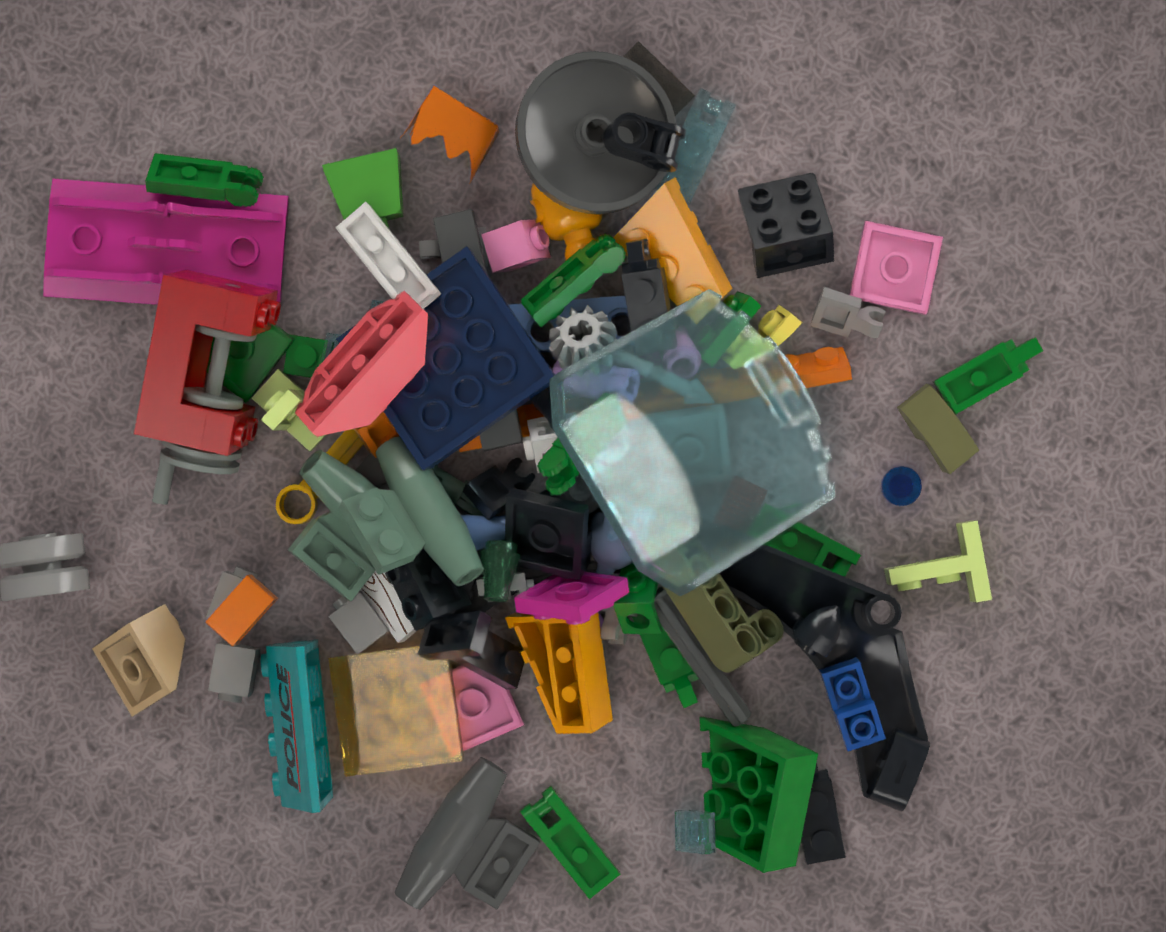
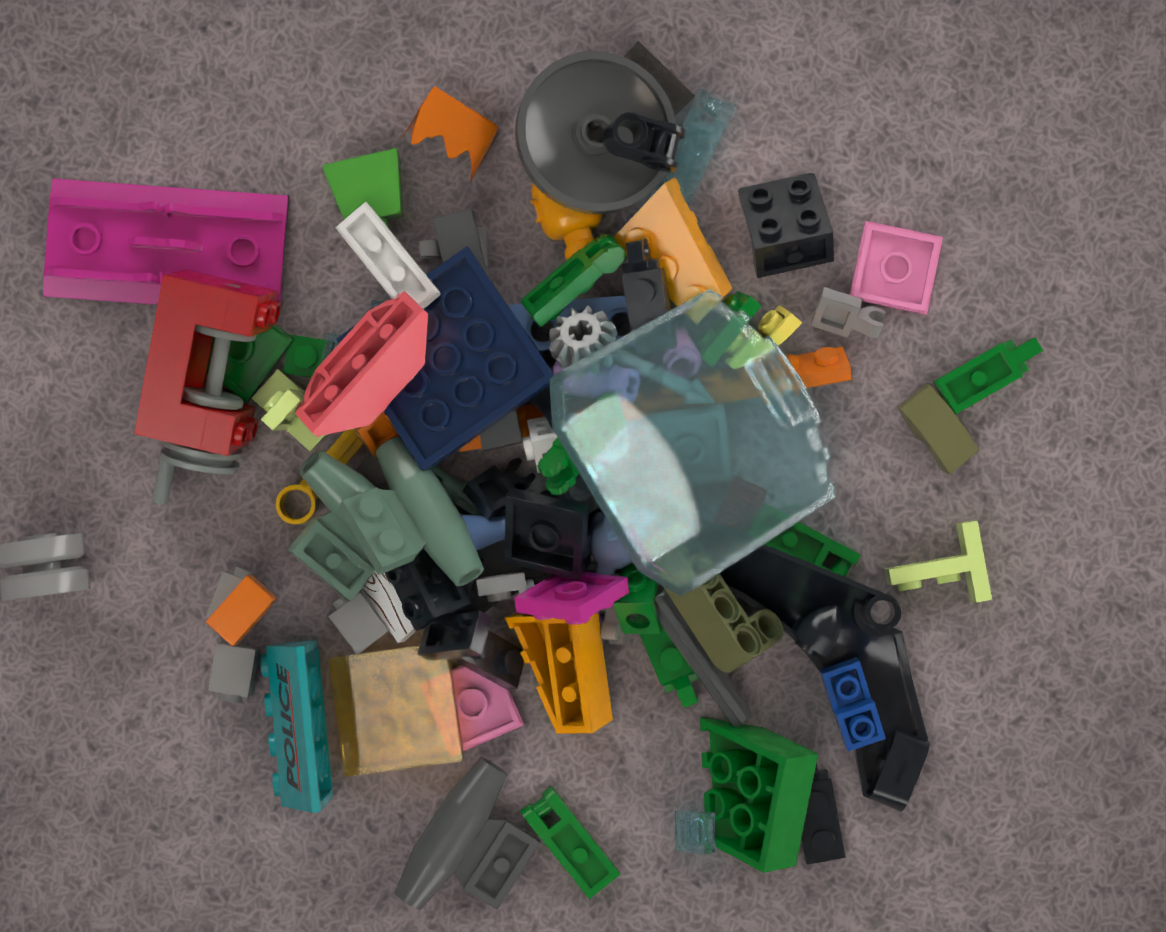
tan slope [92,604,185,716] -> none
green hinge [145,153,264,207] -> none
clear green cone [480,540,521,602] -> none
bright pink brick [481,220,551,273] -> none
clear blue tile [881,466,922,506] -> none

